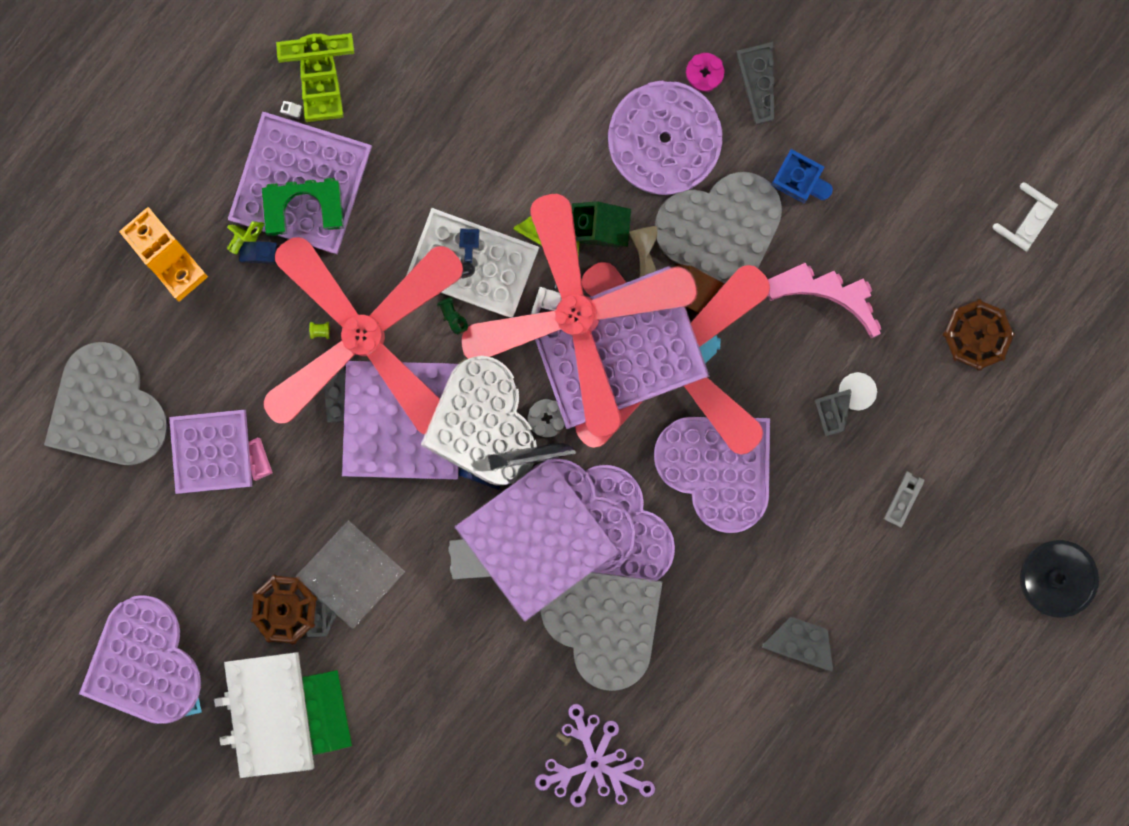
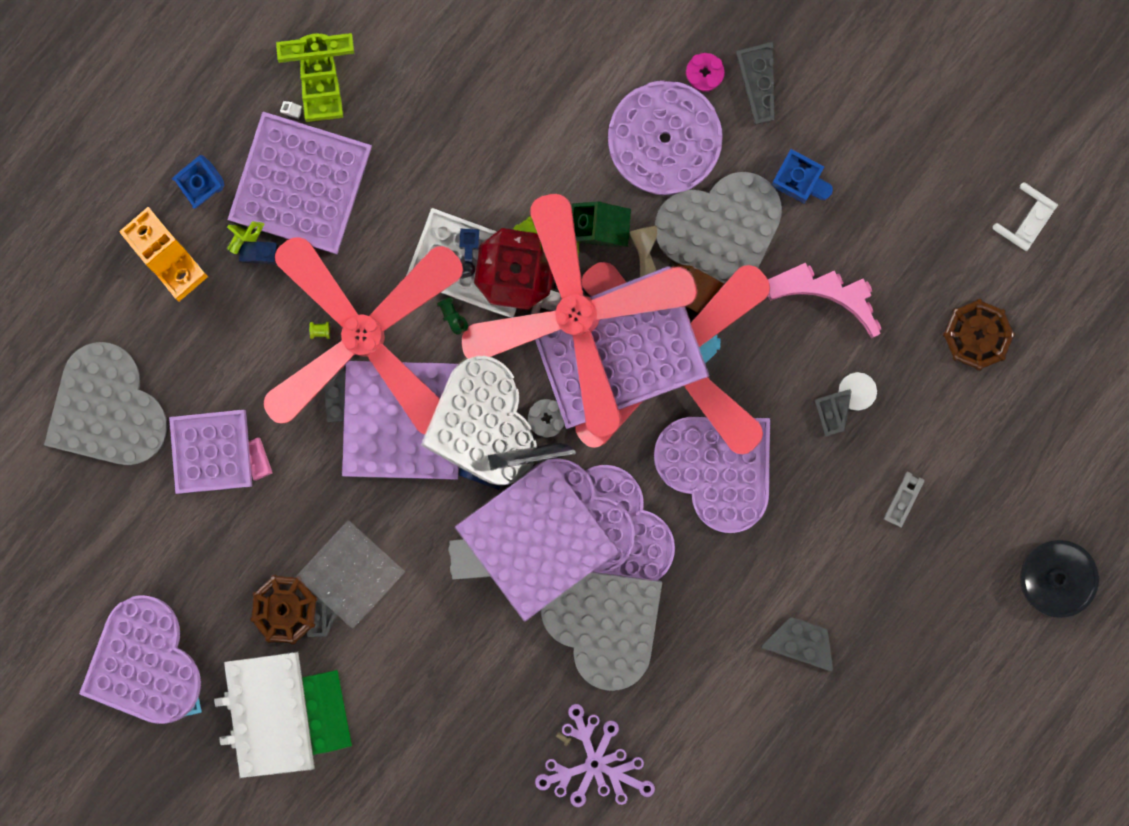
green arch [262,178,344,236] -> none
none -> blue slope [172,155,225,209]
none -> dark red piece [474,228,553,310]

